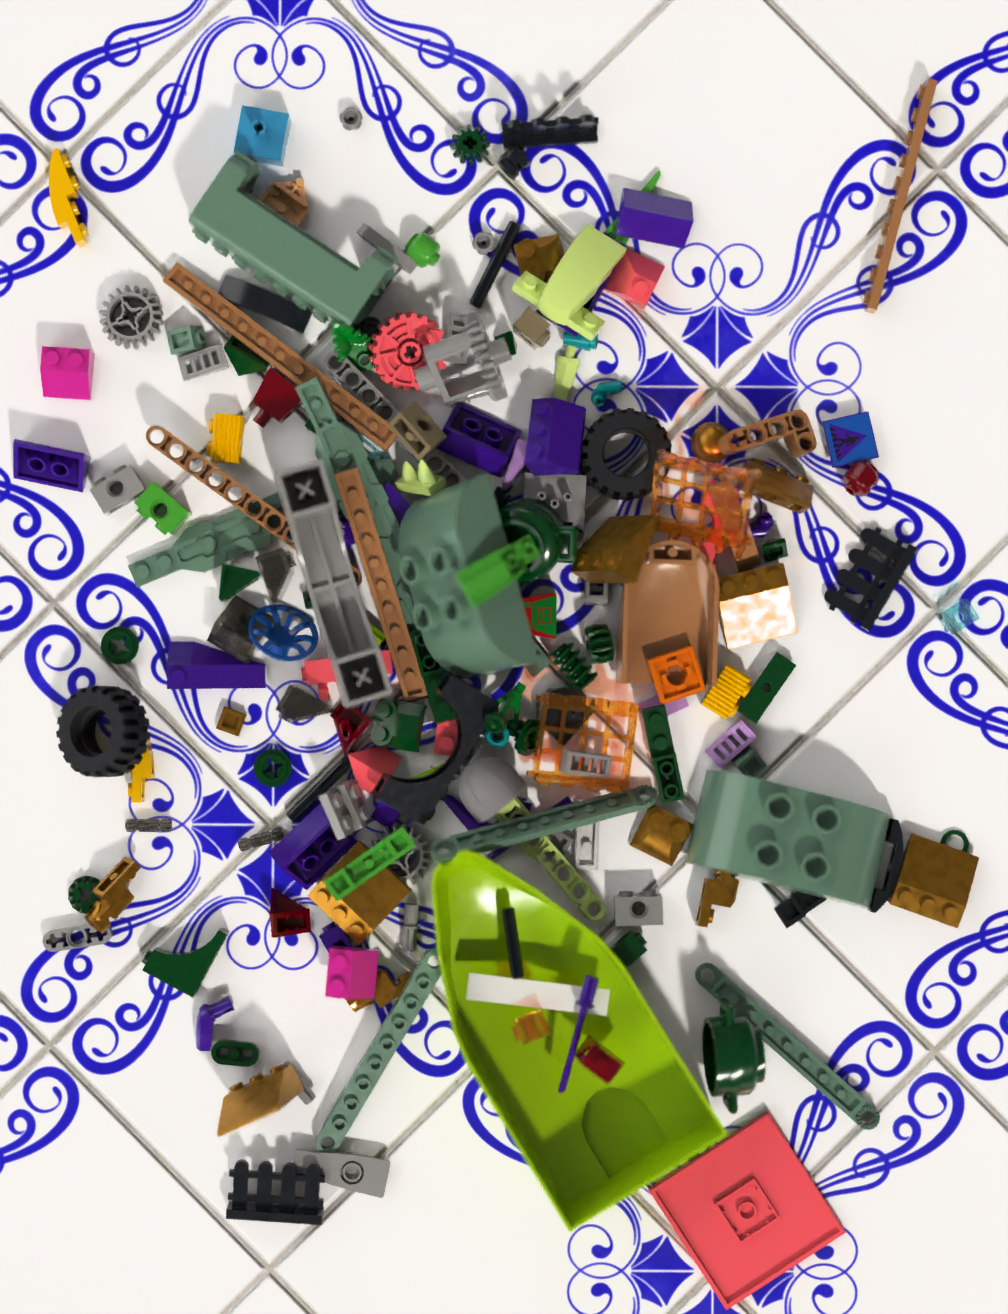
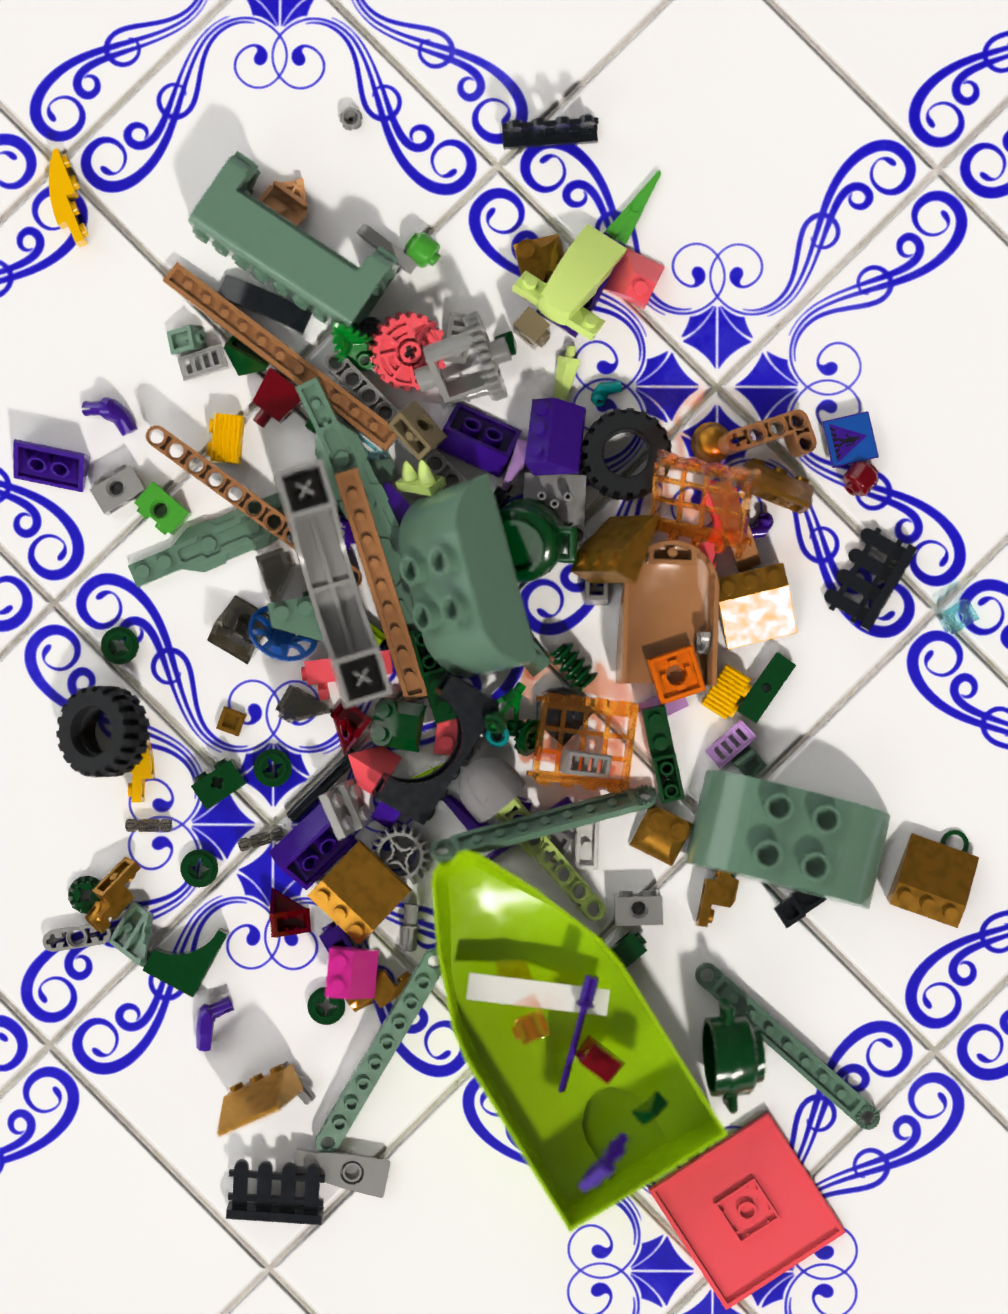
dark pink slope [40,346,95,400] -> none
light grey gear [99,285,164,350] -> none
dark purple wedge [167,641,266,689] -> none
dark green plate [211,1039,260,1067] -> none
dark green slope [219,563,263,603] -> none
dark azure brick [233,105,291,167] -> none
bright green slope [323,826,416,902] -> none
dark green gear [450,124,490,166] -> none
bright green piece [456,535,540,607] -> none
black axle [470,221,520,309] -> none
light grey plate [472,232,495,255] -> none
black wheel [497,146,531,180] -> none
black axle [501,907,524,979] -> none
green torso [522,593,557,639] -> none
teal cone [563,331,598,352] -> none
dark green gear [584,624,614,664] -> none
dark purple slope [615,188,694,249] -> none
dark green slope [762,538,788,563] -> none
medium nougat plate [862,78,937,314] -> none
black slope [867,818,904,913] -> none
none -> dark purple arm [81,397,138,436]
none -> sand green wing [108,901,154,967]
none -> dark green gear [180,849,219,888]
none -> dark green brick [191,758,249,810]
none -> sand green wing [267,596,322,641]
none -> dark green gear [307,987,346,1025]
none -> dark purple plate [578,1132,629,1192]
none -> dark green slope [632,1090,668,1126]
none -> light grey tile [696,631,711,654]

